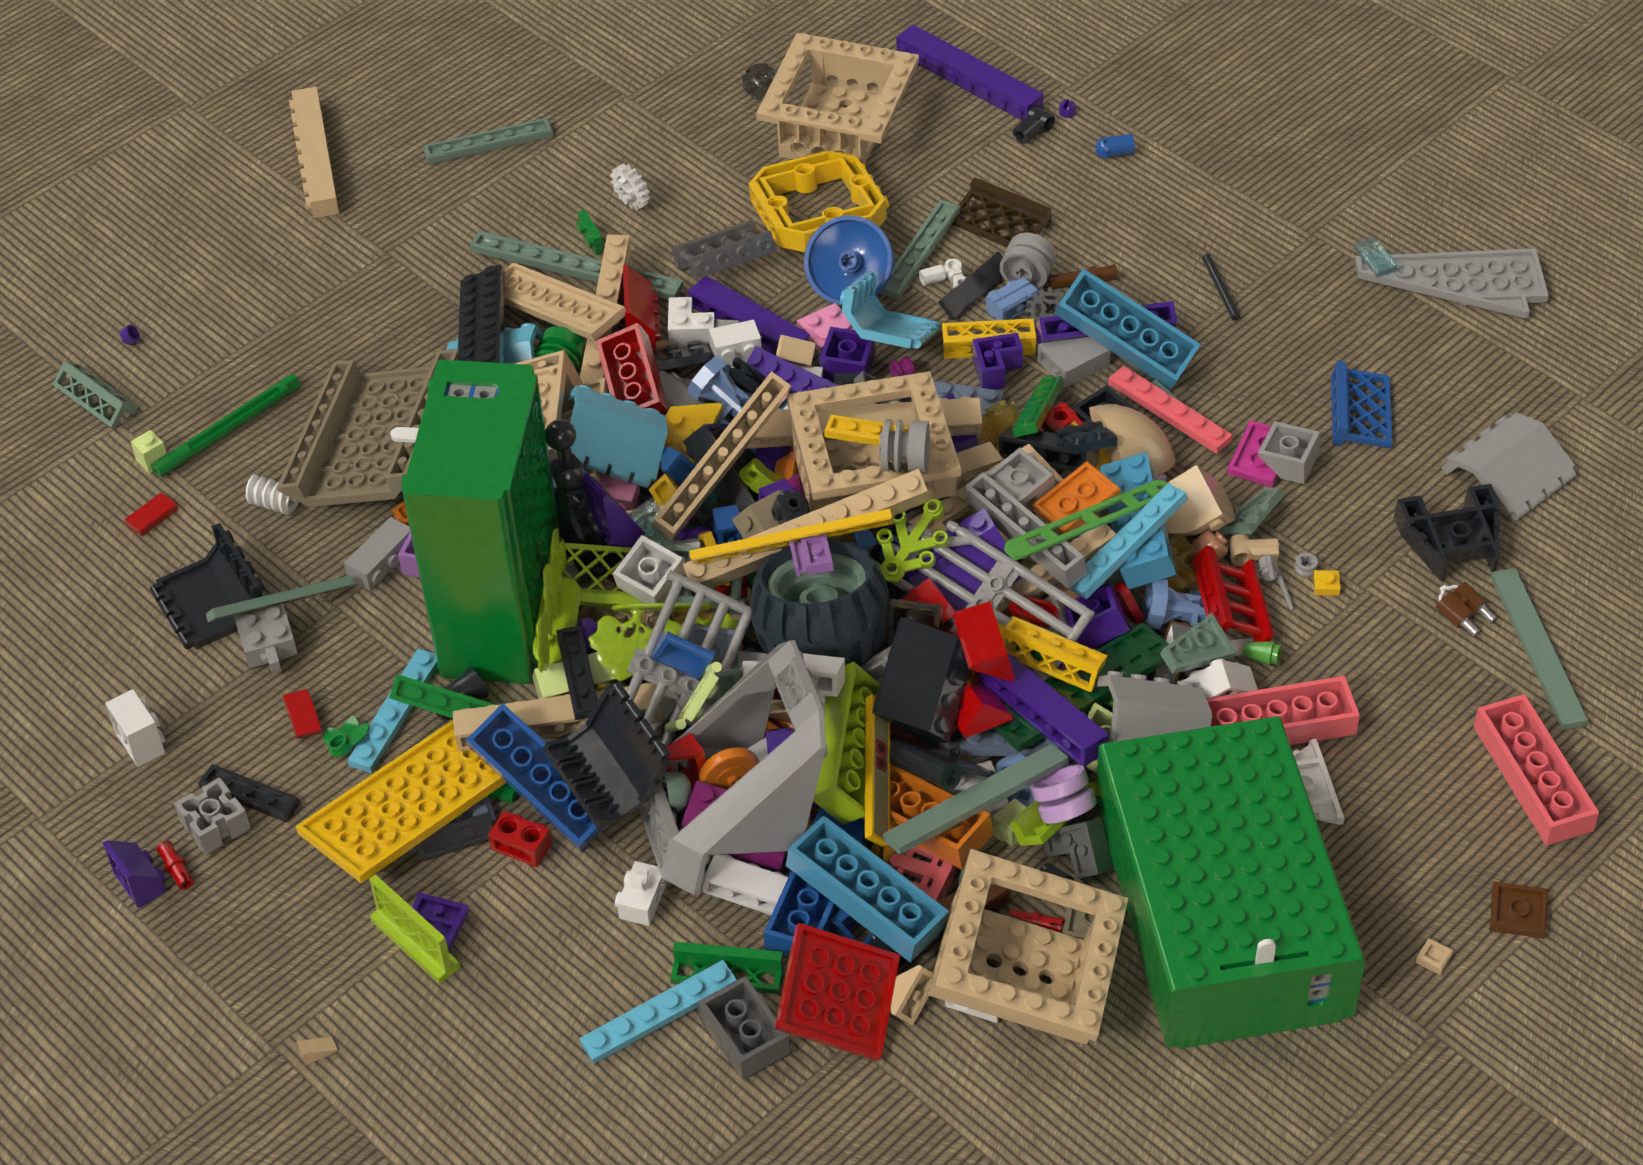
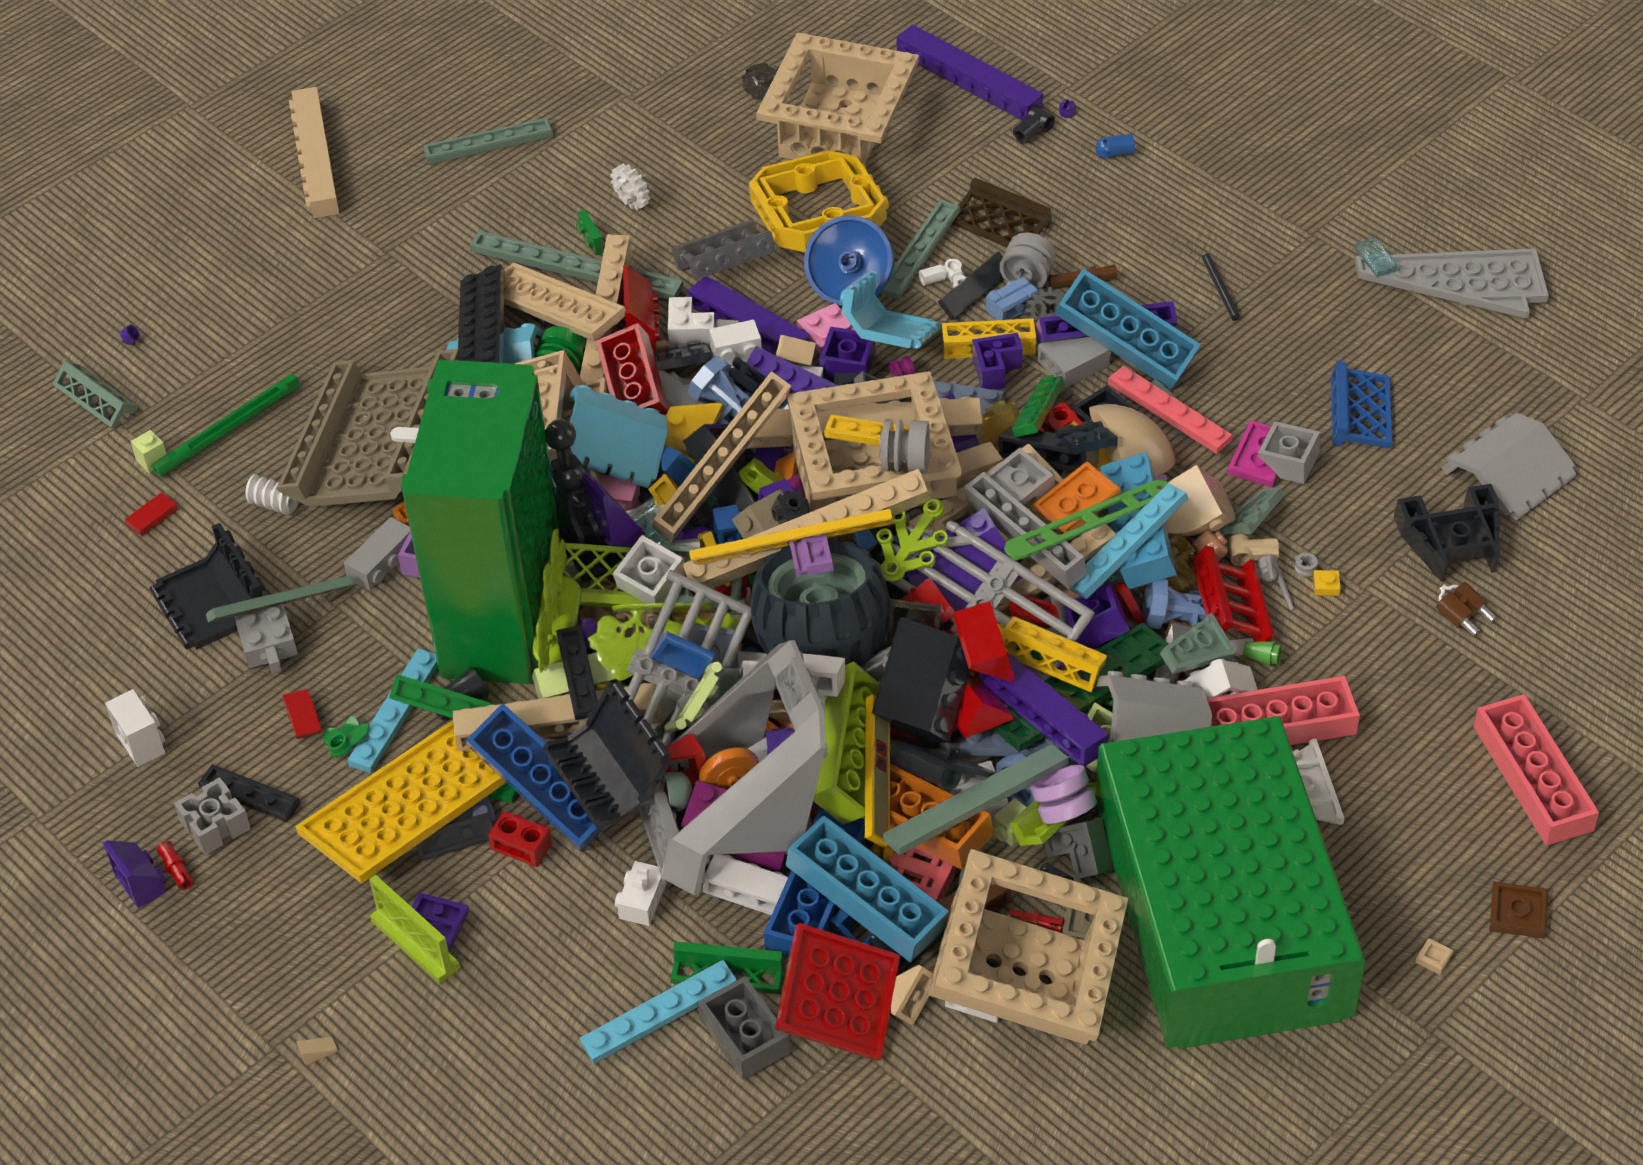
sand green tile [1491,568,1588,730] -> none

